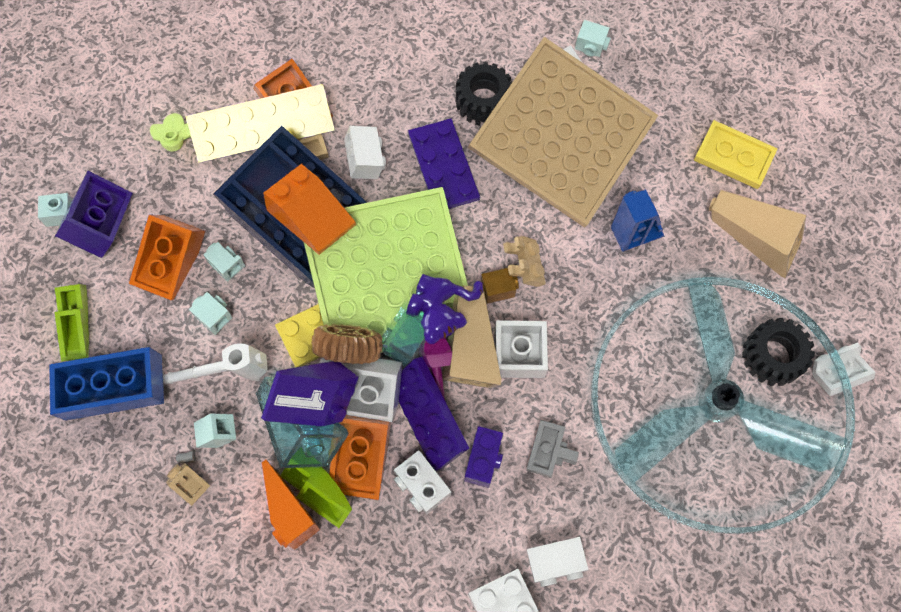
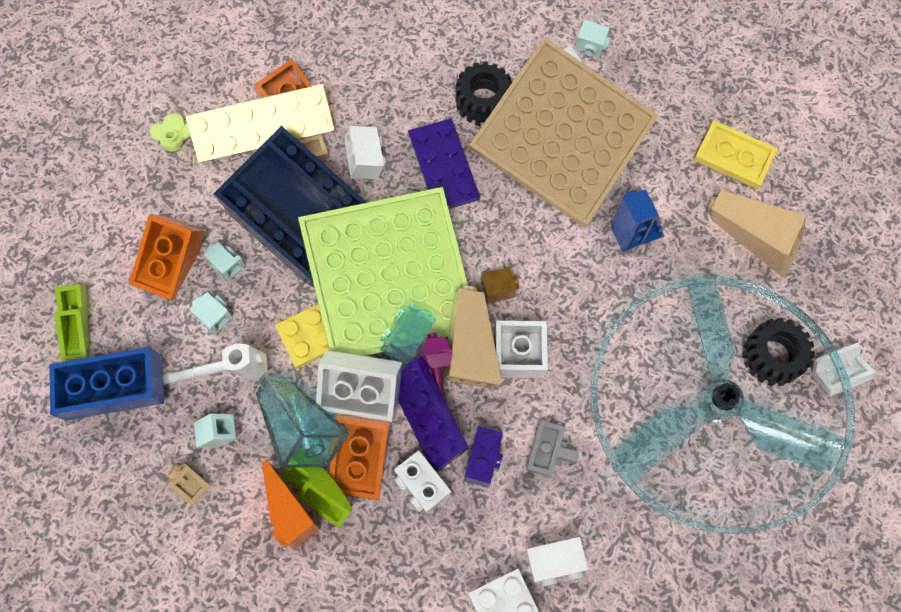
light aqua brick [38,193,73,227] -> none
dark purple slope [55,171,133,258] -> none
light grey piece [176,451,195,463] -> none
dark purple slope [261,361,359,427] -> none
orange slope [263,164,356,255] -> none
medium nougat gear [311,324,383,364] -> none
dark purple animal [406,274,483,344] -> none
tan plate [503,236,546,287] -> none

